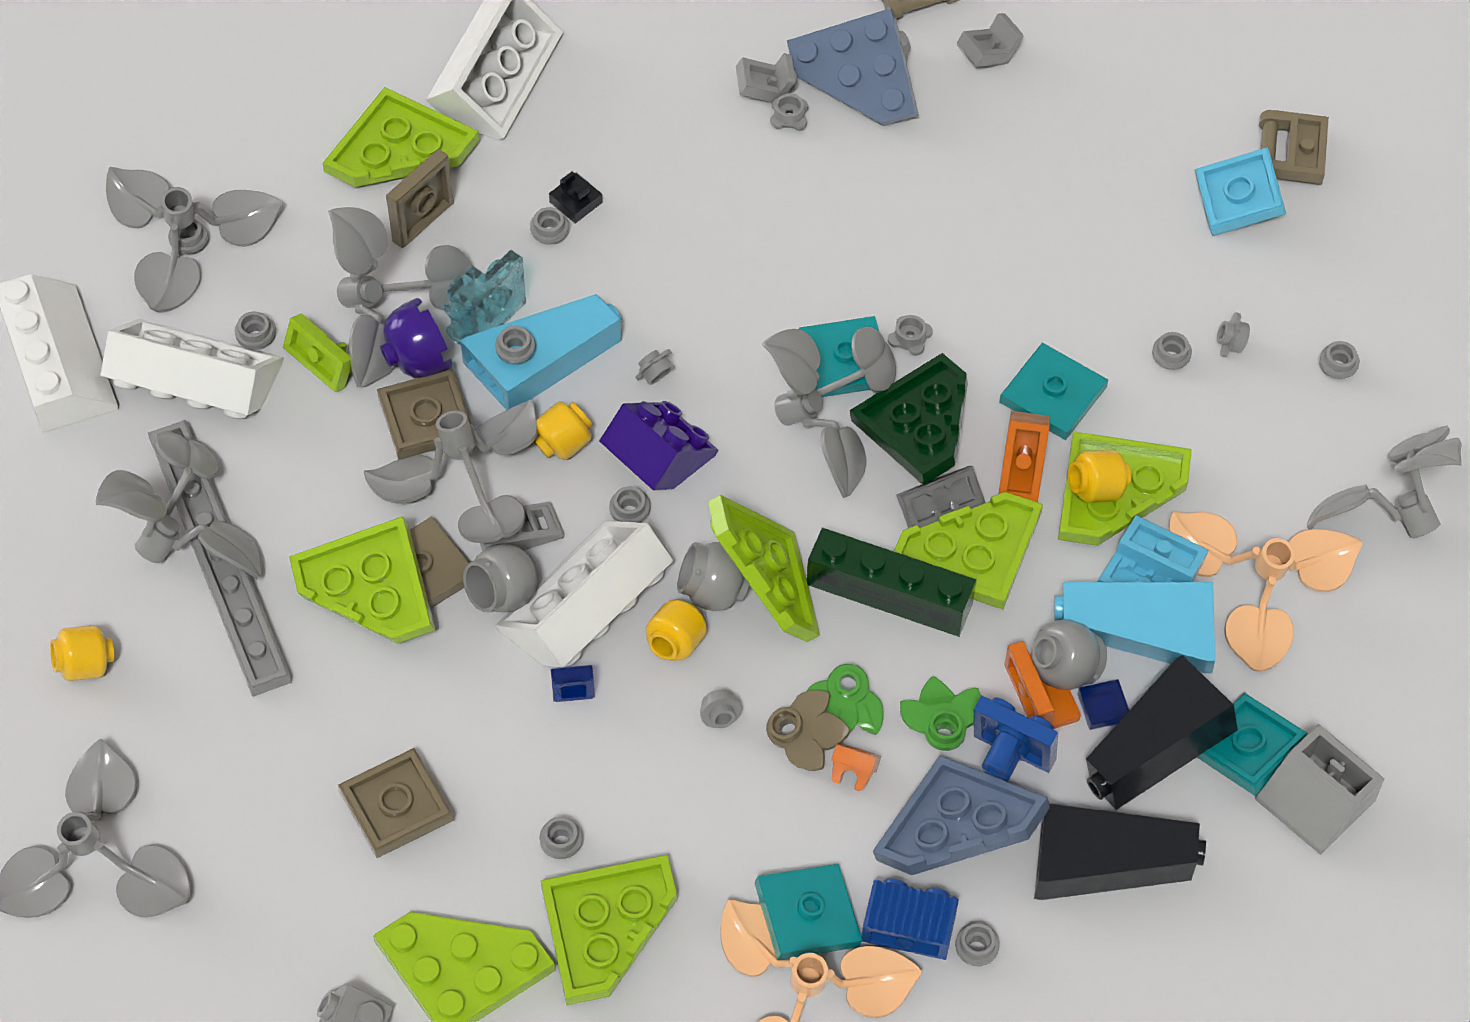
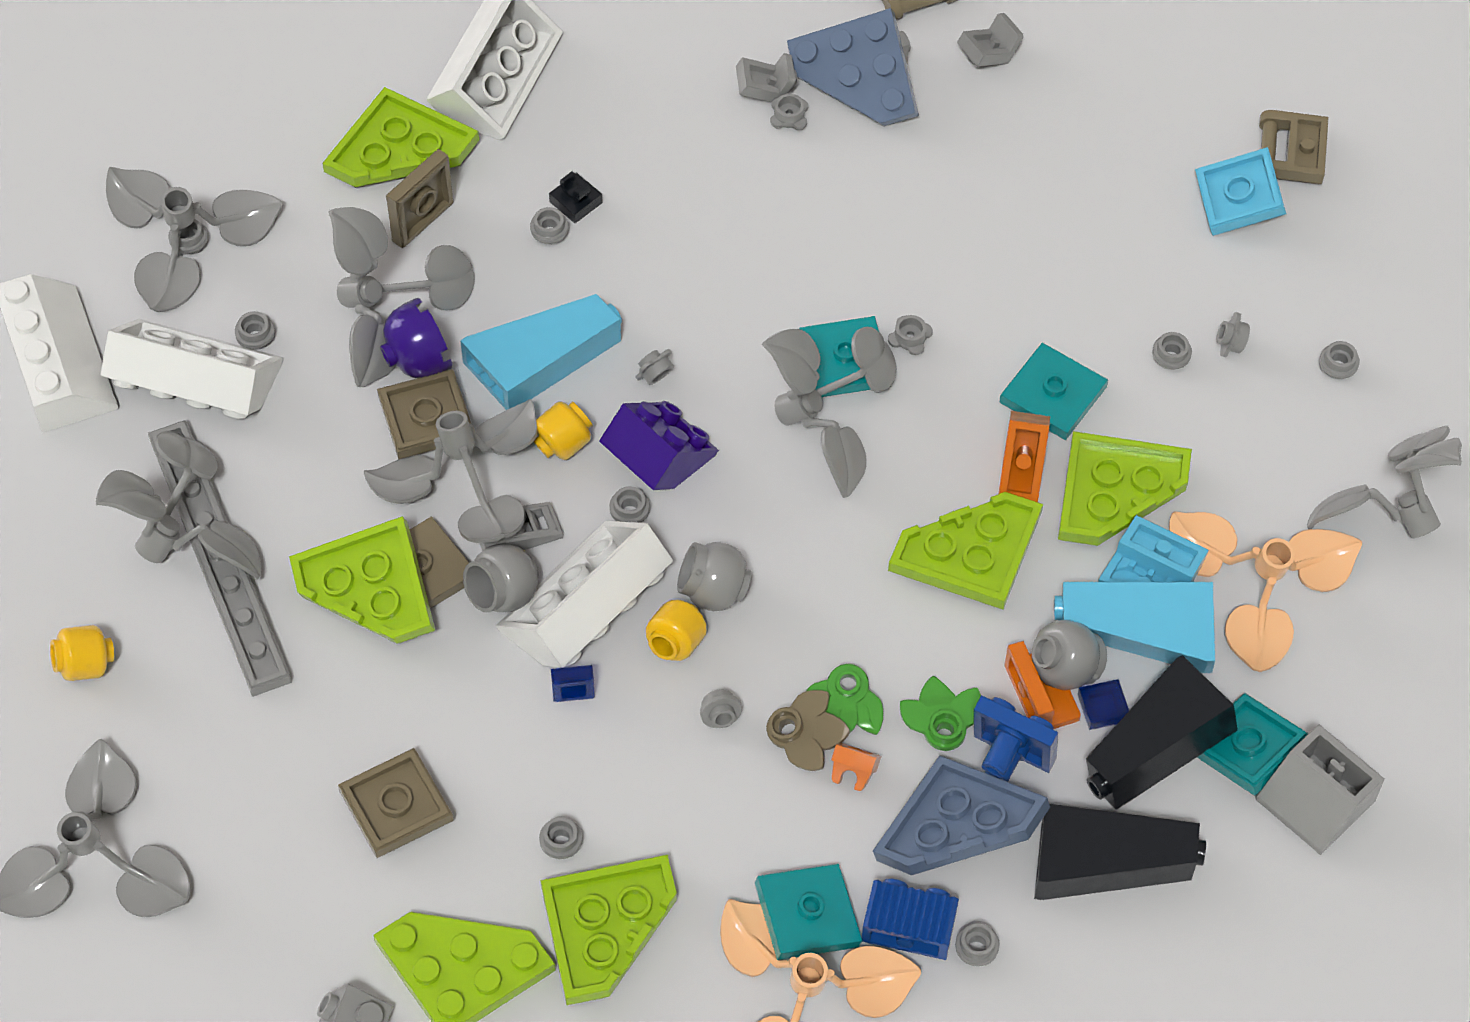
lime plate [283,313,353,392] -> none
clear light blue plate [443,250,526,345] -> none
light grey plate [495,326,535,364] -> none
lime plate [708,495,820,642] -> none
dark green brick [806,528,977,637] -> none
dark green plate [849,353,968,485] -> none
flat silver plate [896,466,986,528] -> none
yellow head [1068,450,1131,503] -> none

